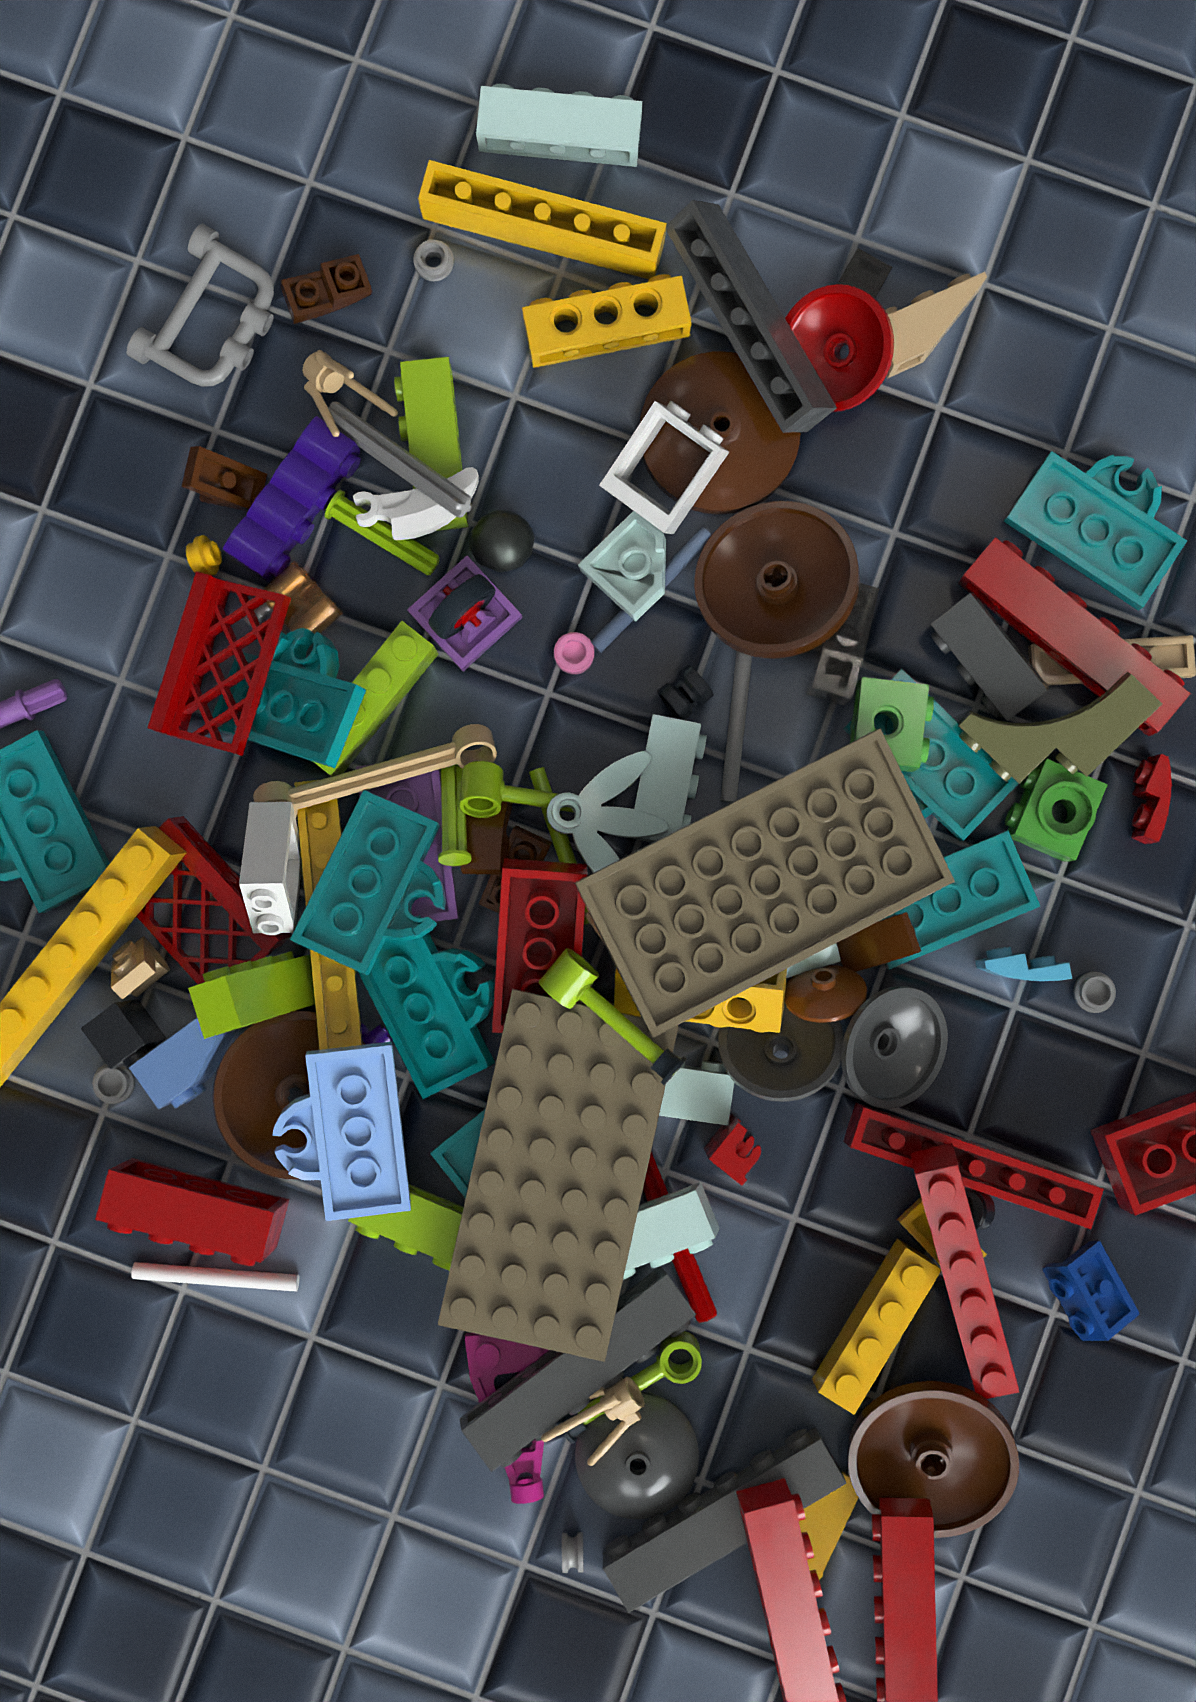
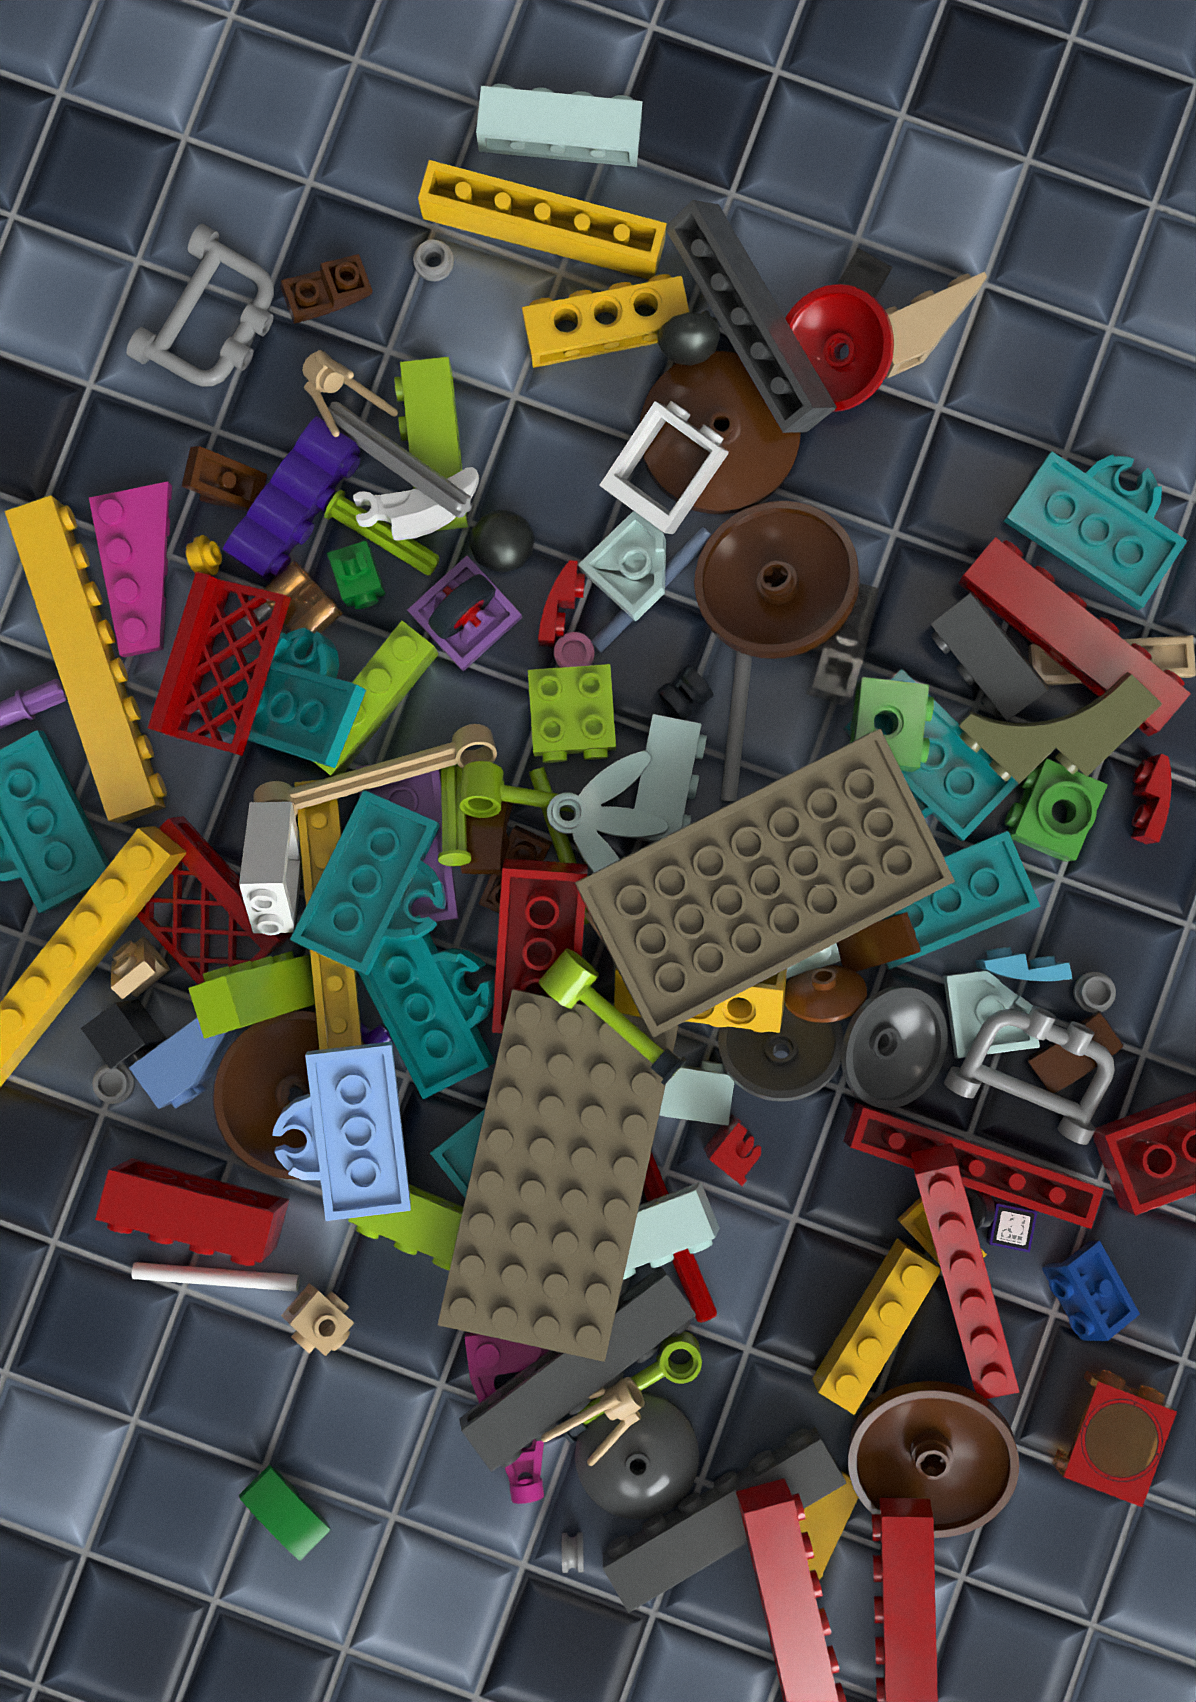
none -> yellow brick [4,495,167,823]
none -> dark pink wing [89,481,172,658]
none -> green slope [239,1464,331,1561]
none -> tan brick [281,1283,354,1356]
none -> green brick [327,541,386,609]
none -> lime brick [528,664,616,763]
none -> red slope [538,560,585,647]
none -> pearl dark grey hair [657,310,720,366]
none -> light aqua plate [943,970,1040,1058]
none -> light grey bar [944,1006,1115,1145]
none -> tile [986,1202,1037,1253]
none -> reddish brown slope [1028,1011,1124,1094]
none -> panel [1052,1370,1177,1508]

